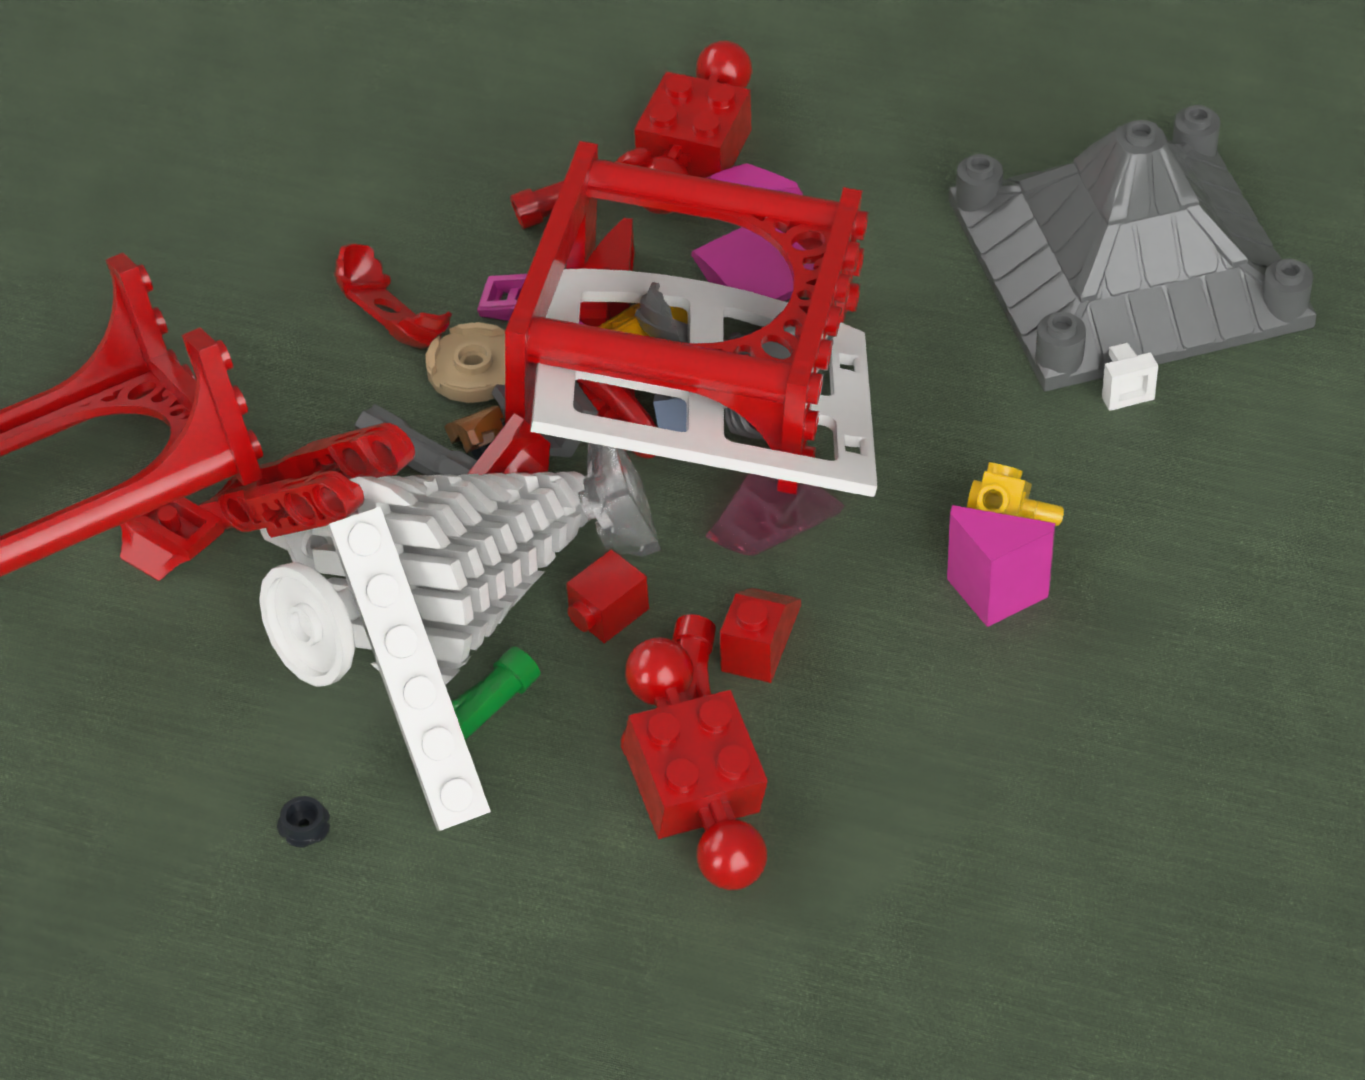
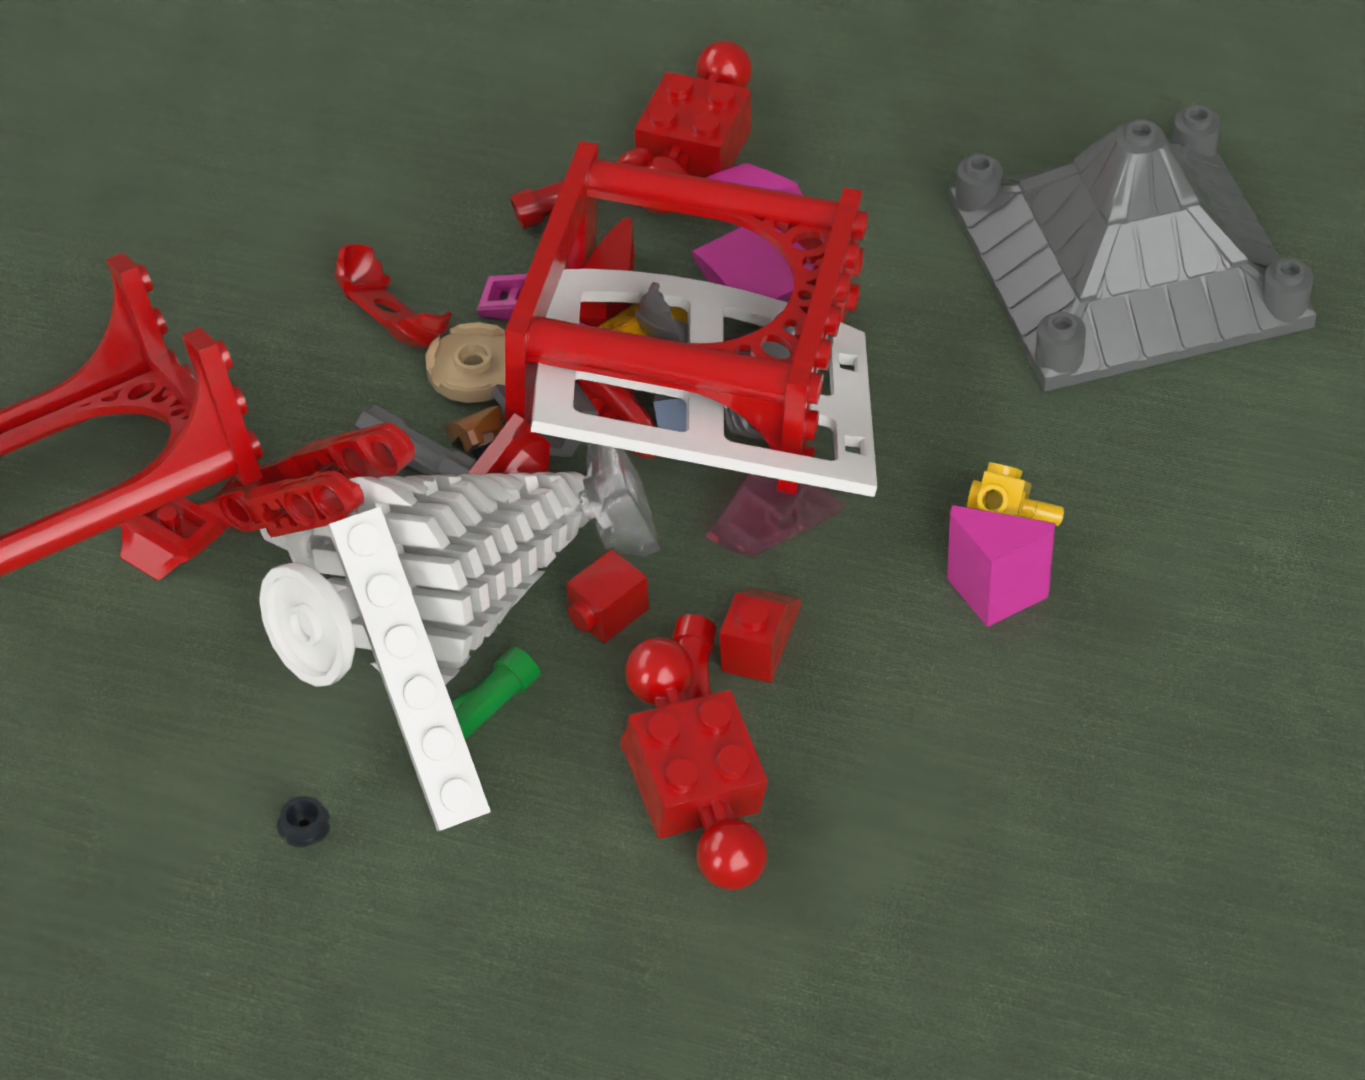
white tile [1102,343,1158,411] -> none

